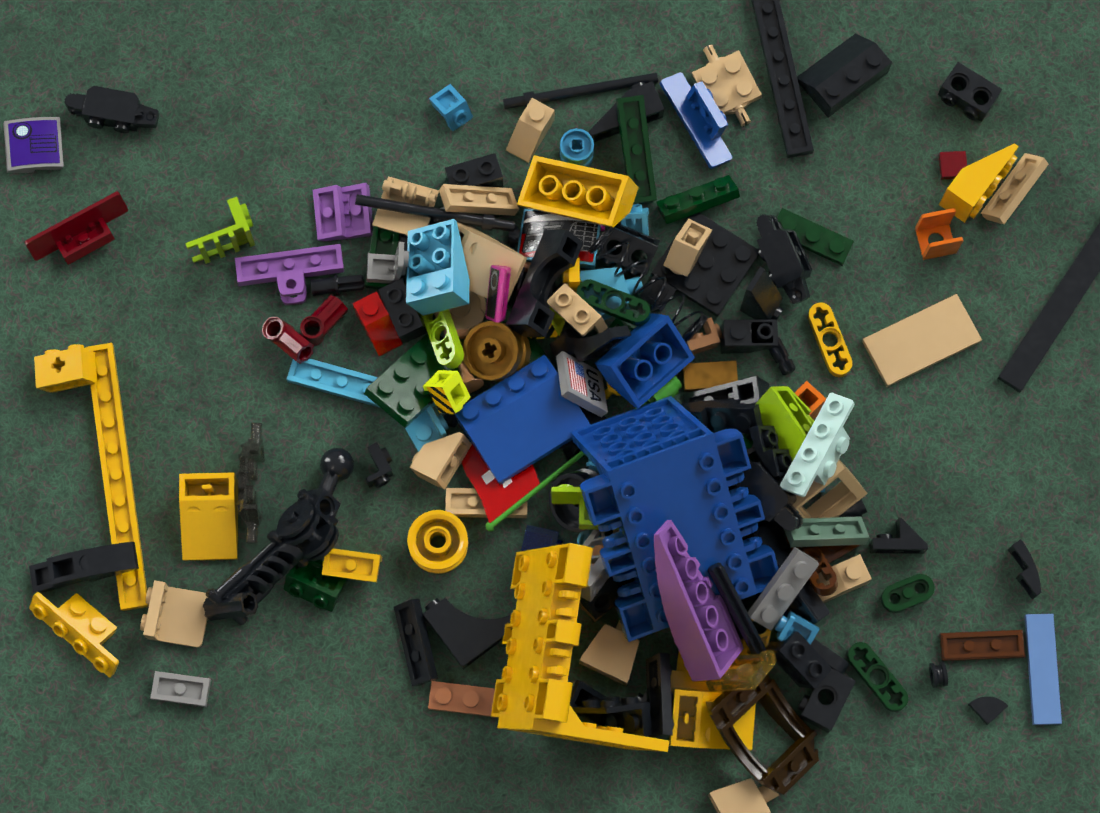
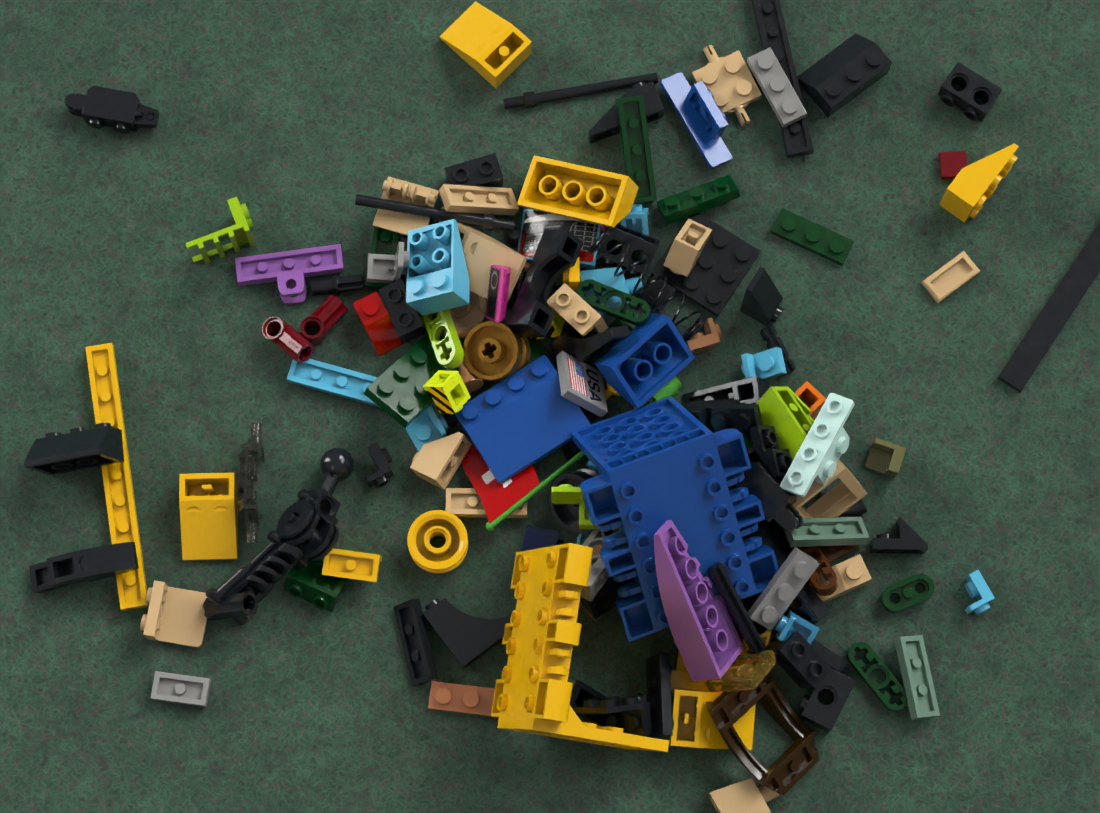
slope [3,117,64,173] -> none
dark red bracket [24,191,128,265] -> none
yellow bracket [29,592,119,678] -> none
yellow brick [34,344,97,393] -> none
medium lavender slope [313,183,373,241] -> none
dark azure bracket [429,84,473,131] -> none
tan slope [506,98,555,163] -> none
dark azure wheel [559,128,594,167] -> none
tan torso [579,620,640,686] -> none
pearl gold tile [683,361,738,392] -> none
black slope [720,319,779,354] -> none
black hinge [756,214,812,304] -> none
yellow beam [808,303,852,377] -> none
tan tile [862,294,982,387] -> none
orange piece [915,208,963,260] -> none
black bush [929,661,948,688] -> none
reddish brown tile [939,630,1025,661] -> none
black tile [968,697,1008,725] -> none
tan plate [981,153,1049,224] -> none
black slope [1008,539,1042,600] -> none
medium blue tile [1024,614,1062,725] -> none
none -> black slope [24,423,124,475]
none -> yellow slope [440,1,532,88]
none -> medium azure bracket [741,347,787,381]
none -> light grey plate [747,47,807,128]
none -> olive panel [865,438,906,478]
none -> sand green plate [894,635,940,720]
none -> tan tile [922,251,980,303]
none -> medium azure bracket [965,569,995,615]

